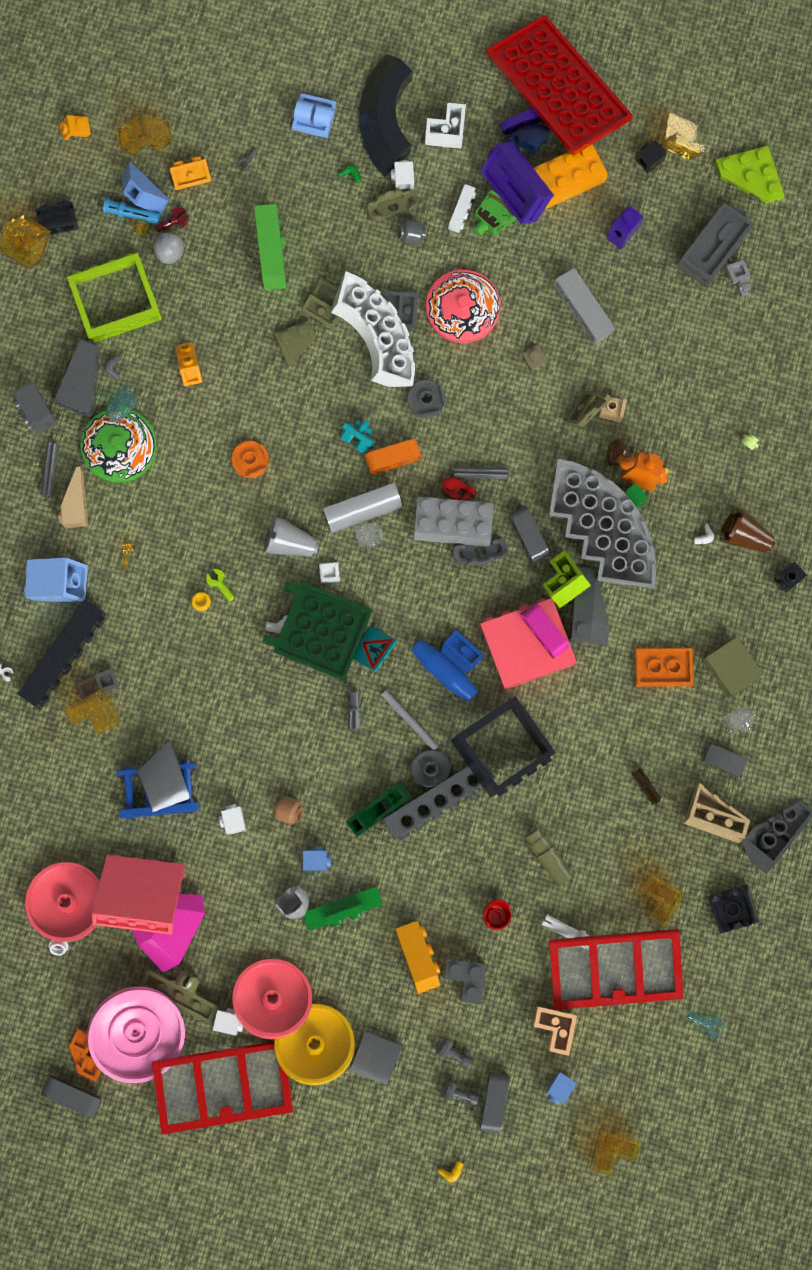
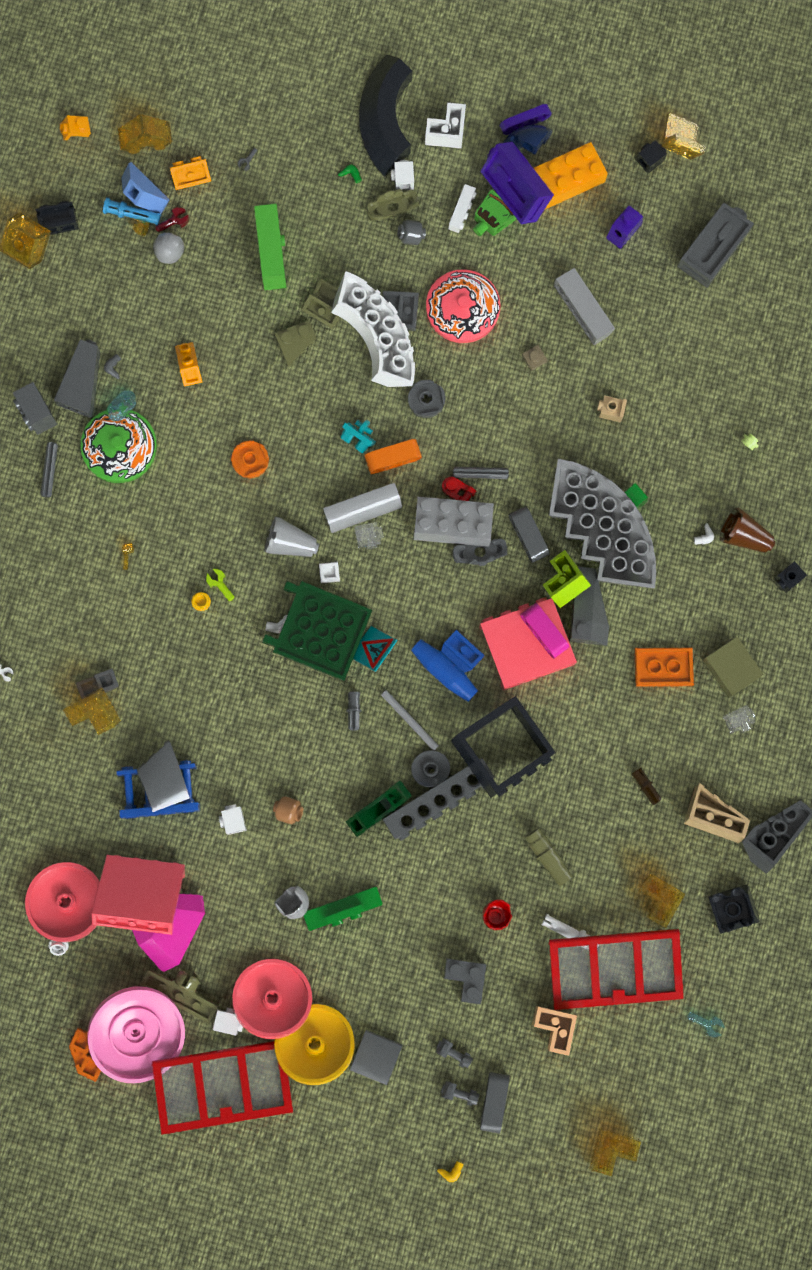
black brick [17,599,106,709] -> none
light blue slope [24,558,88,603] -> none
dark grey beam [41,1075,102,1118] -> none
tan slope [58,467,88,529] -> none
lime window [67,253,162,342] -> none
light blue plate [292,93,337,138] -> none
medium blue brick [303,847,331,871] -> none
light orange wedge [396,921,441,994] -> none
red plate [486,15,633,156] -> none
medium blue brick [546,1071,577,1104] -> none
olive wing [566,390,612,428] -> none
orange torso [606,438,669,492] -> none
dark grey slope [702,744,747,778] -> none
lime plate [715,146,785,203] -> none
light grey plate [725,260,751,296] -> none

